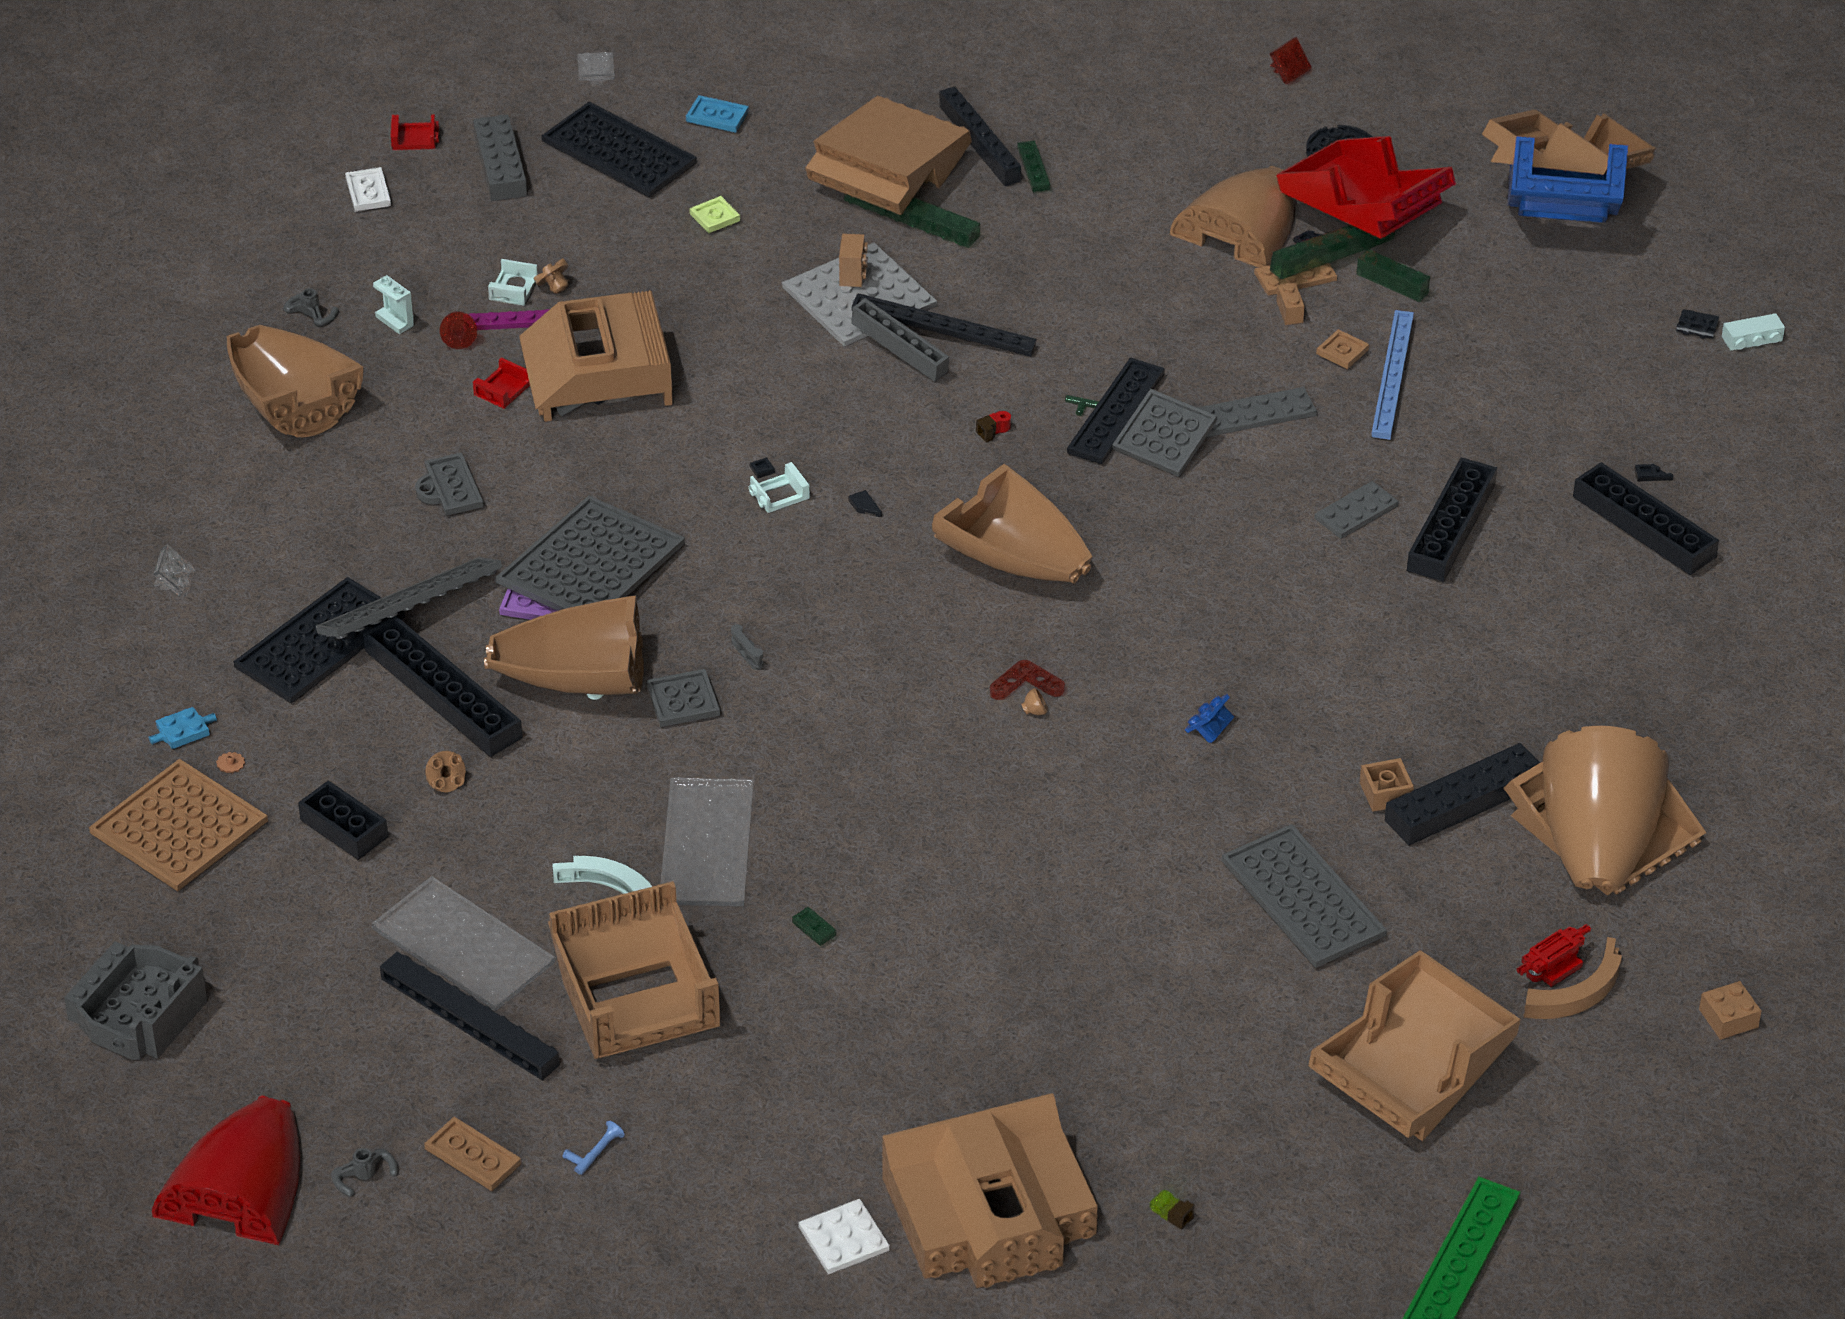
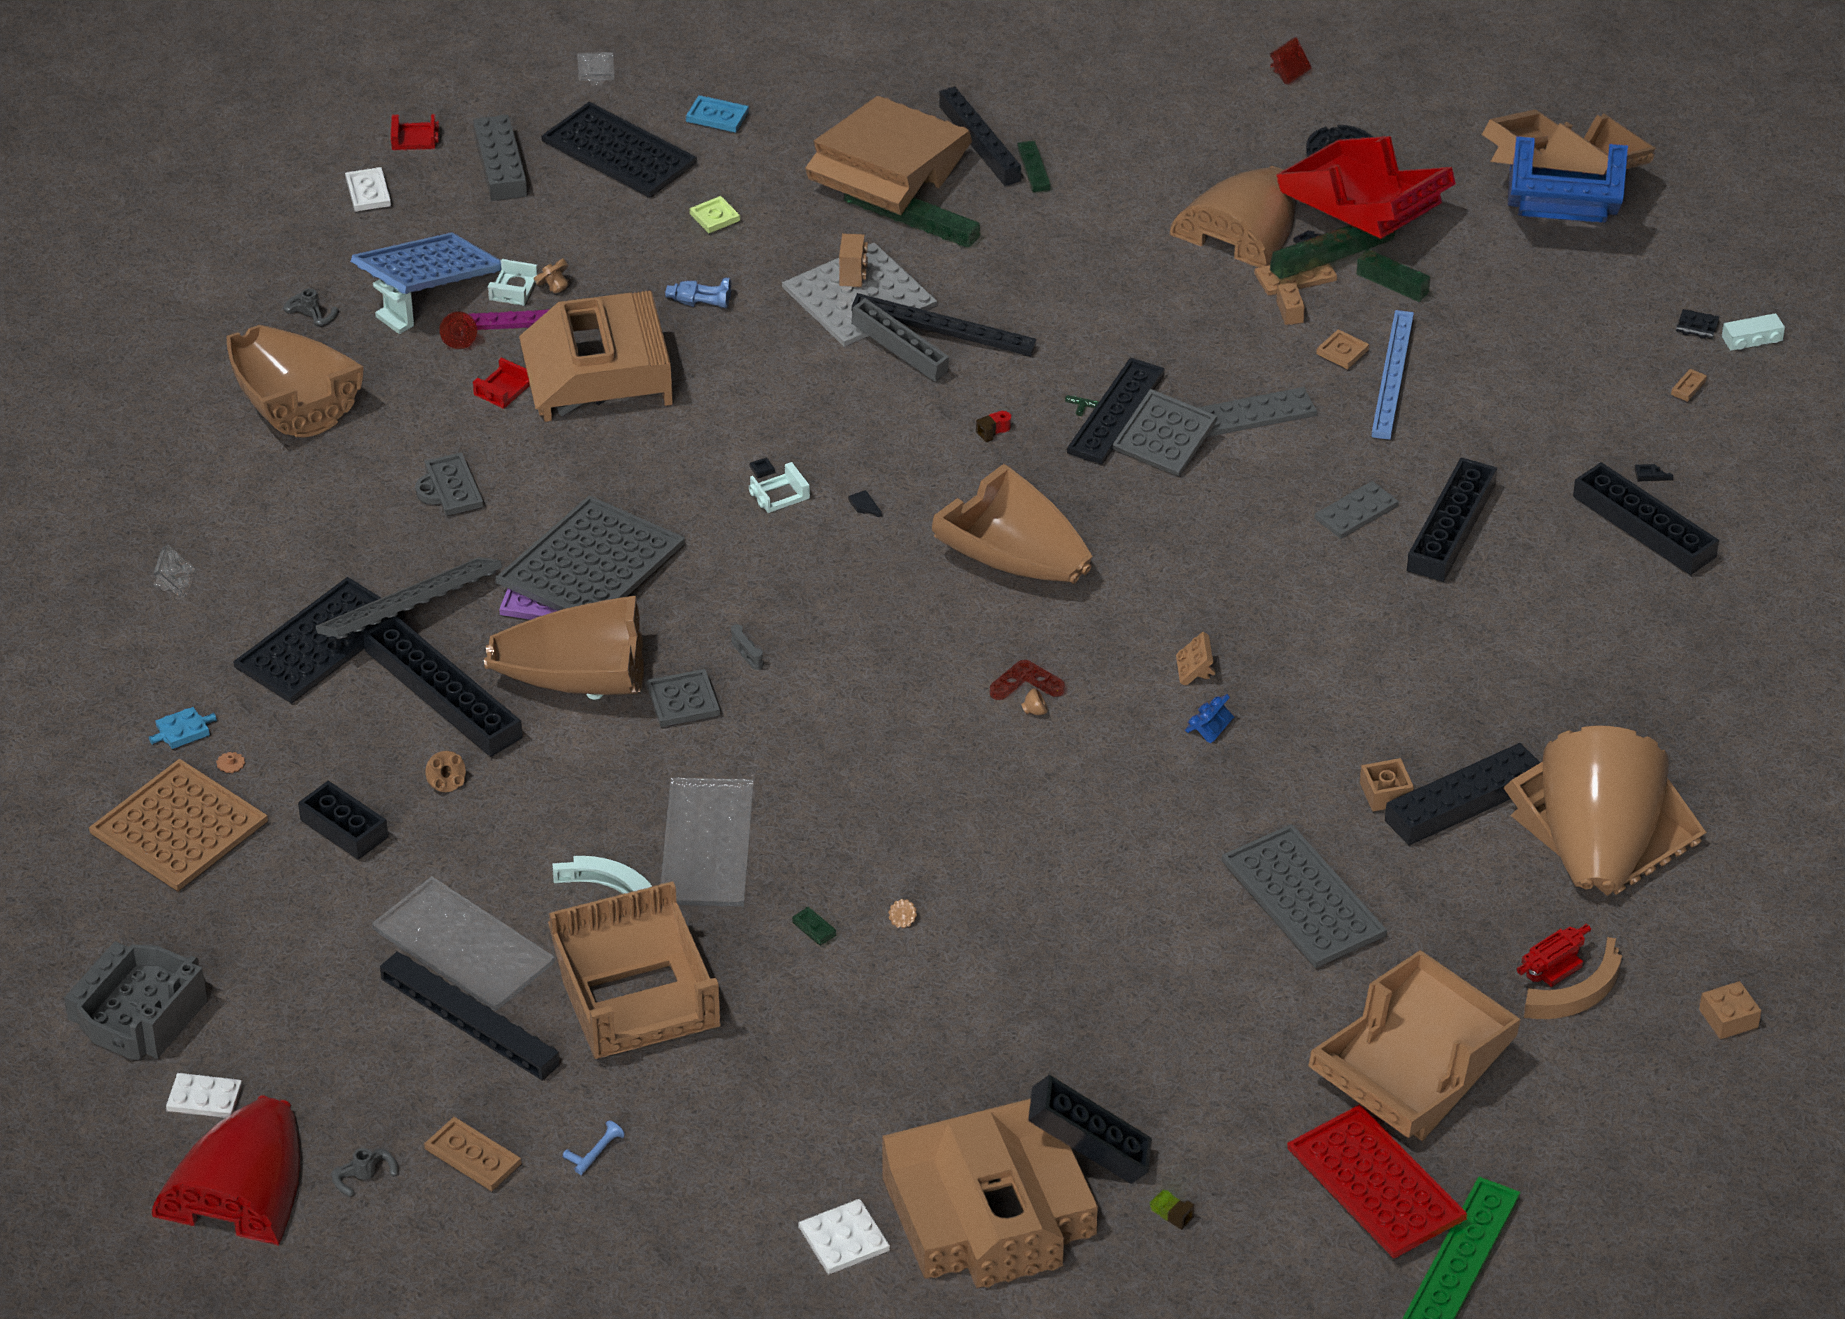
none -> white plate [166,1073,242,1118]
none -> medium blue plate [351,233,502,294]
none -> medium blue piece [665,278,731,308]
none -> medium nougat piece [888,899,917,928]
none -> black brick [1028,1074,1152,1184]
none -> medium nougat plate [1176,632,1215,685]
none -> red plate [1287,1104,1467,1259]
none -> medium nougat plate [1671,369,1707,402]

